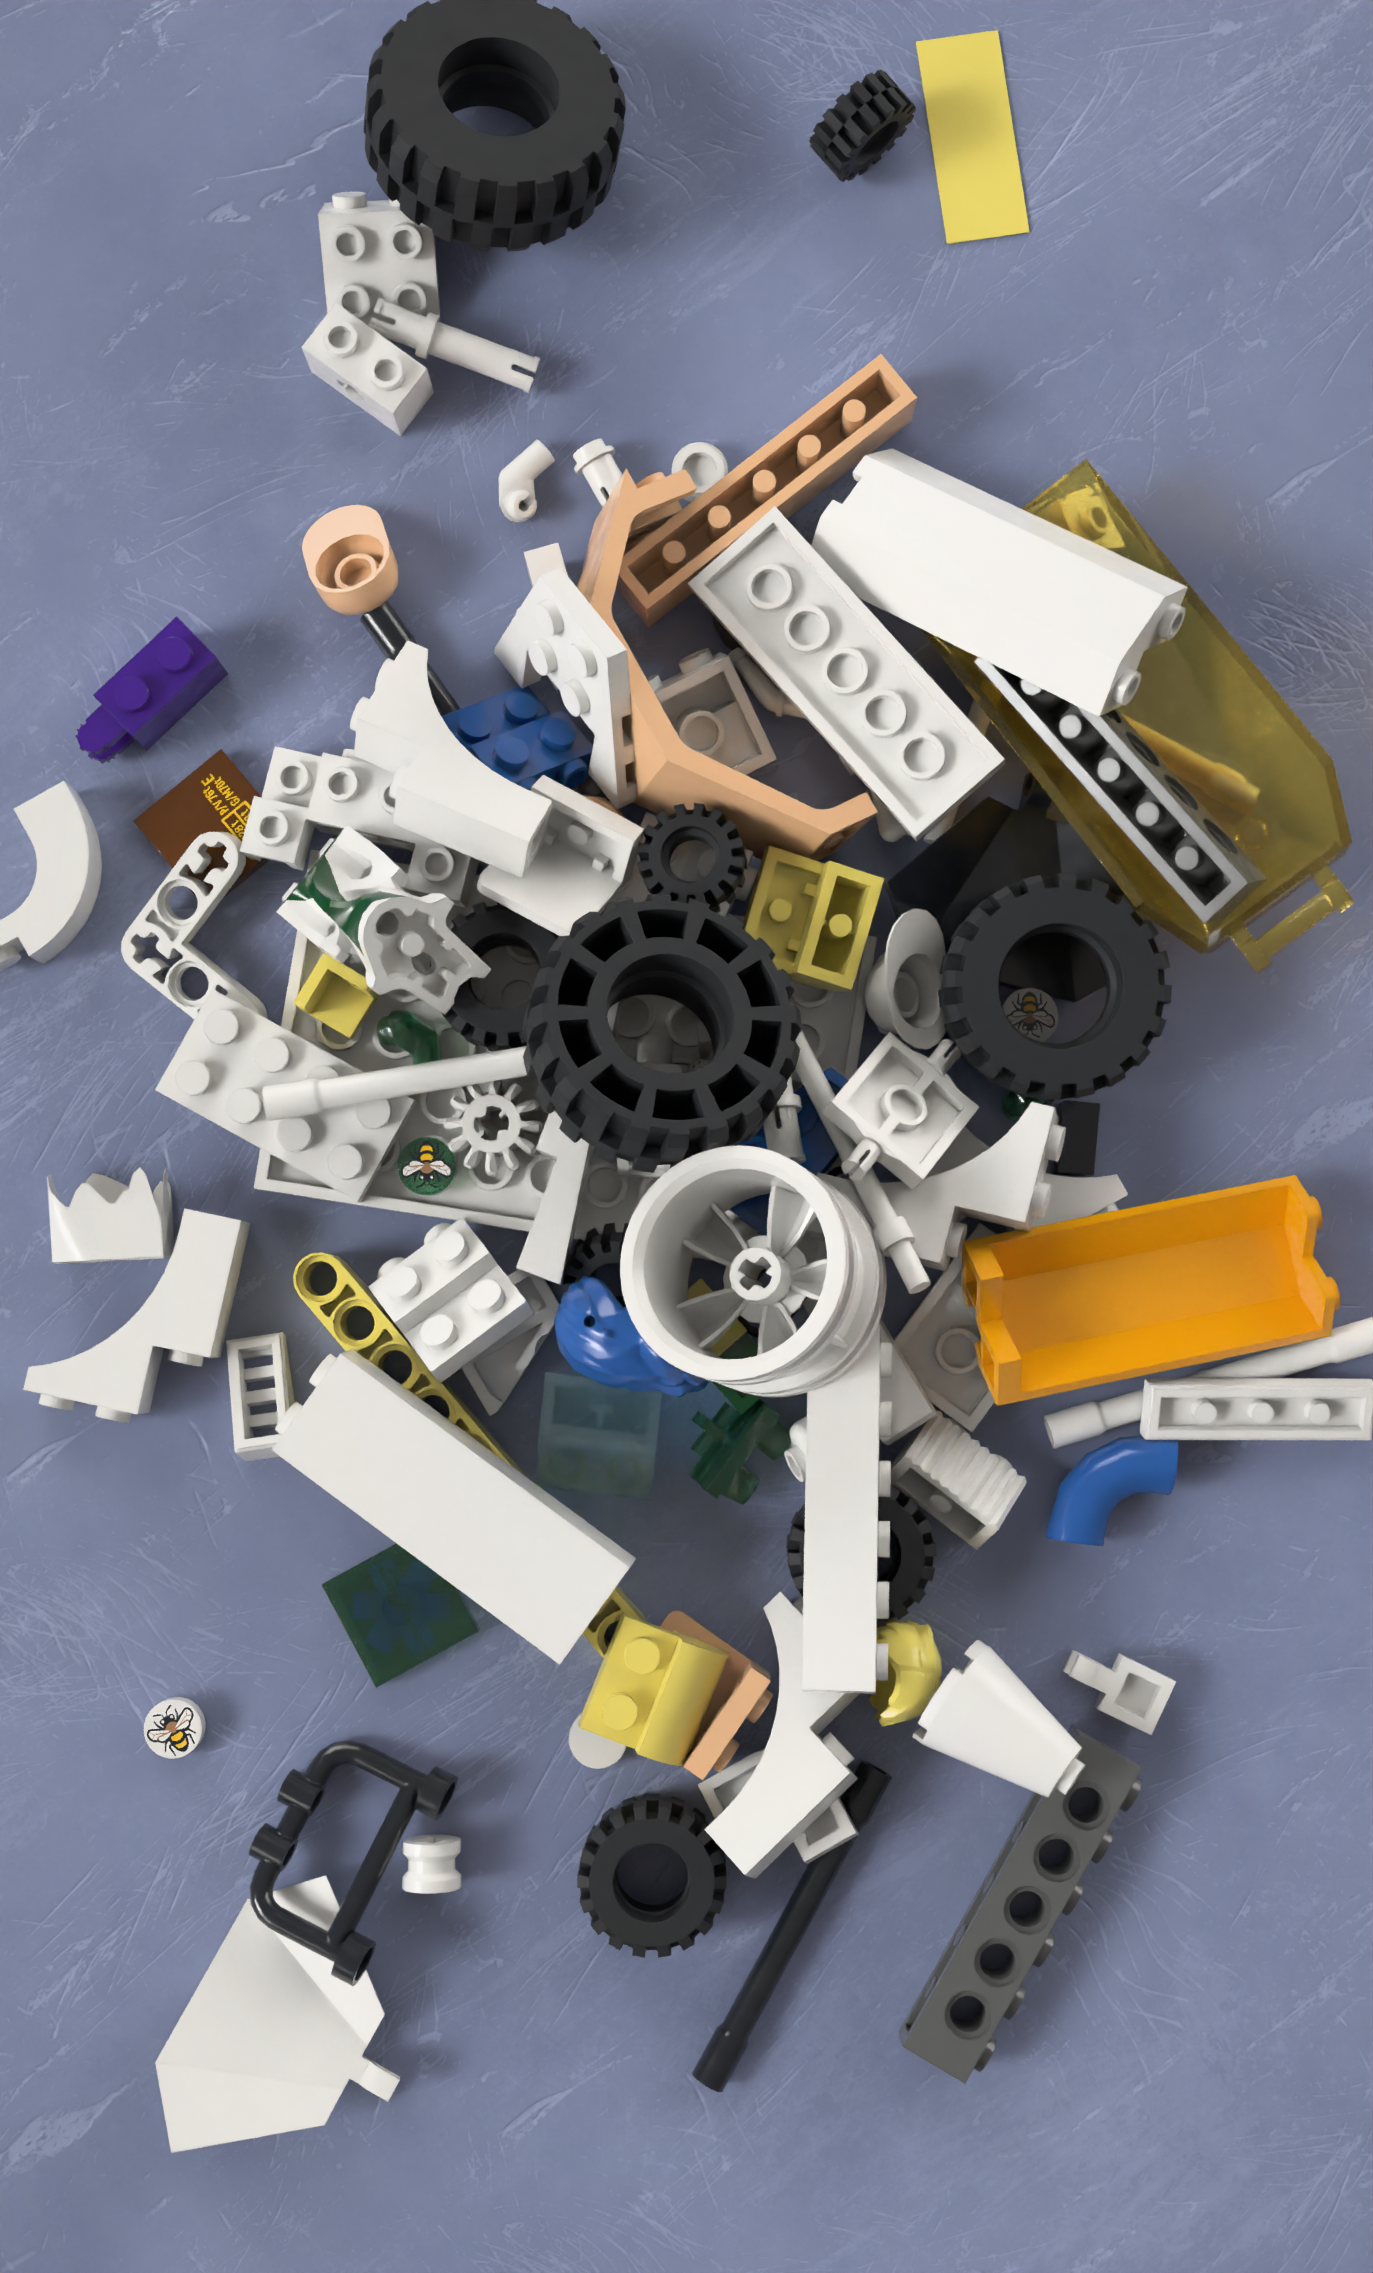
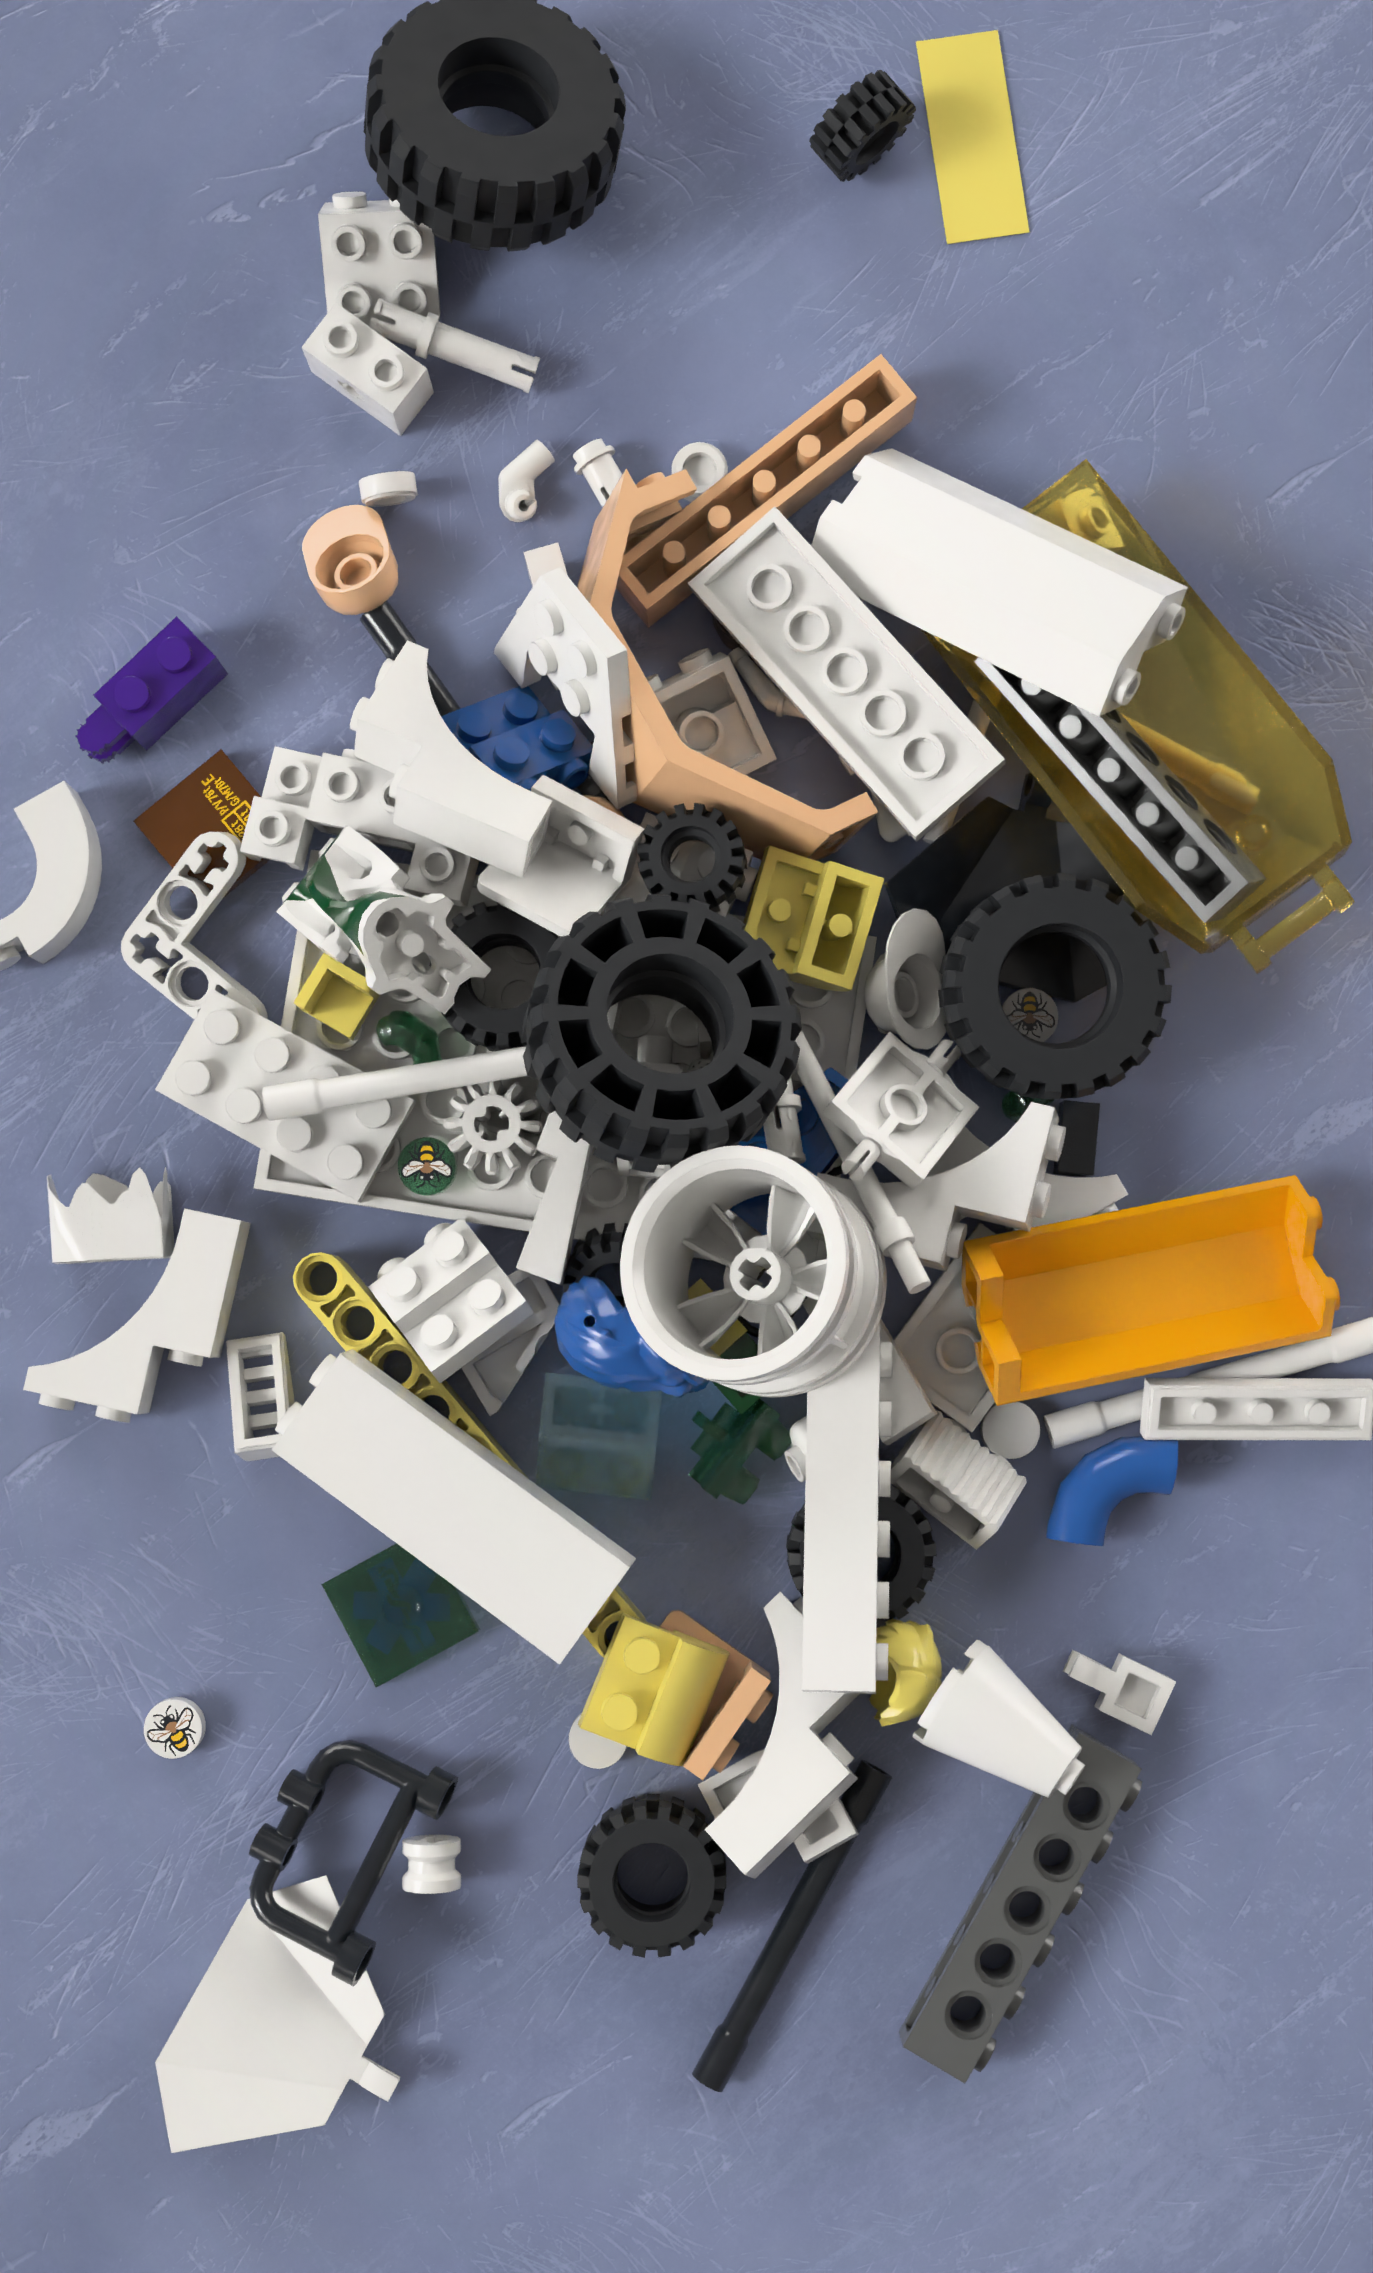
none -> white tile [359,471,418,507]
none -> white tile [980,1402,1040,1459]

